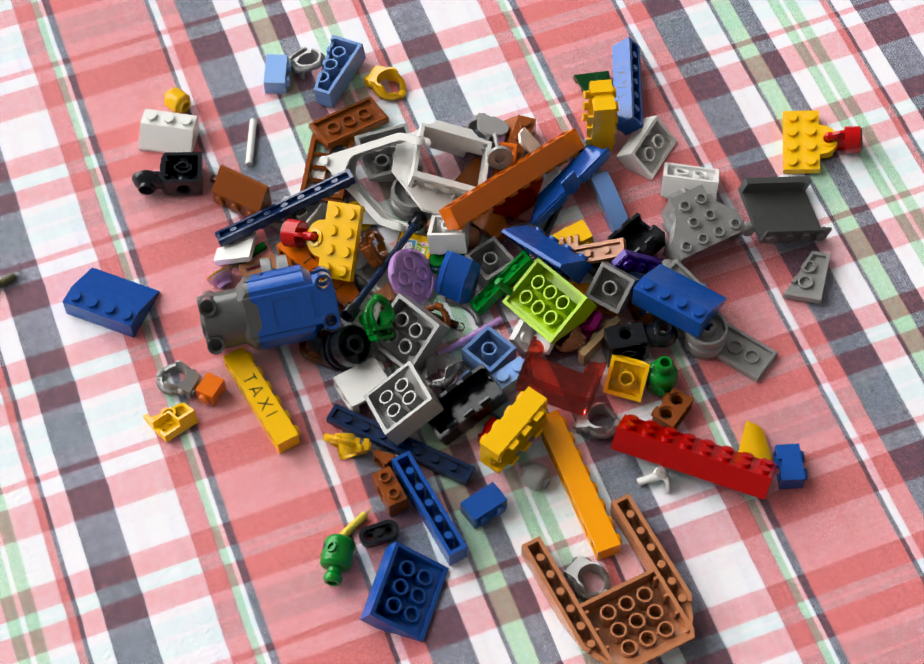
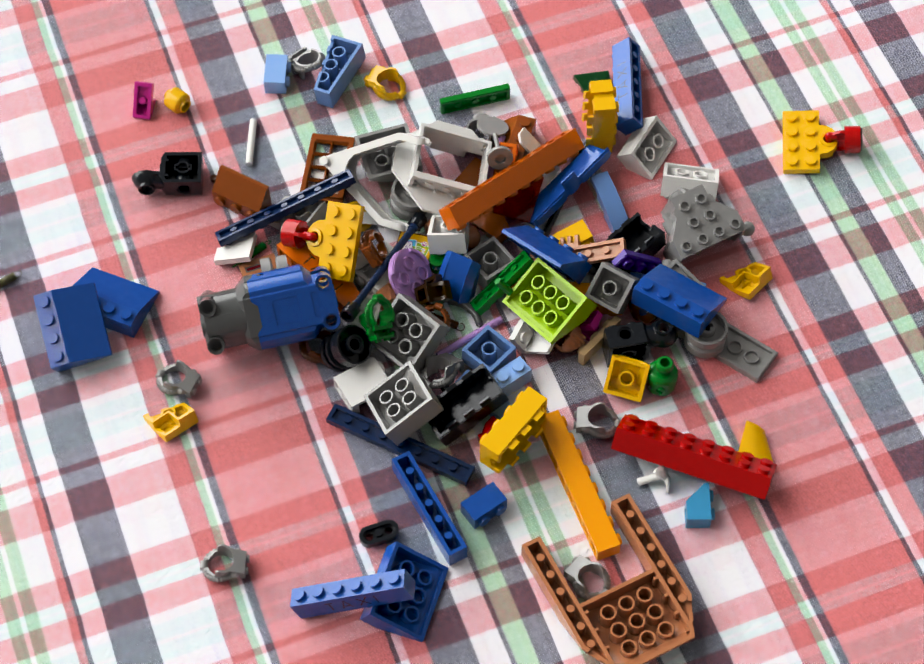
white slope [138,109,200,154] -> none
orange brick [195,372,226,407] -> none
lavender piece [206,266,232,290] -> none
yellow brick [223,346,301,454] -> none
dark orange tile [309,96,389,150] -> none
green piece [320,534,356,586] -> none
yellow piece [323,433,371,460] -> none
light yellow piece [339,509,370,536] -> none
dark orange brick [372,466,408,517] -> none
dark orange slope [373,450,397,469] -> none
clear red windscreen [515,336,607,416] -> none
light grey head [520,462,551,491] -> none
dark orange brick [651,387,694,430] -> none
dark grey panel [738,176,832,244] -> none
blue brick [773,443,808,490] -> none
light grey wing [783,251,831,304] -> none
none -> blue slope [33,282,113,372]
none -> dark pink slope [133,81,156,119]
none -> light grey piece [200,544,250,583]
none -> blue brick [290,569,415,619]
none -> dark brown brick [414,274,453,307]
none -> green tile [439,83,510,114]
none -> dark azure slope [684,483,715,528]
none -> yellow slope [719,262,773,300]

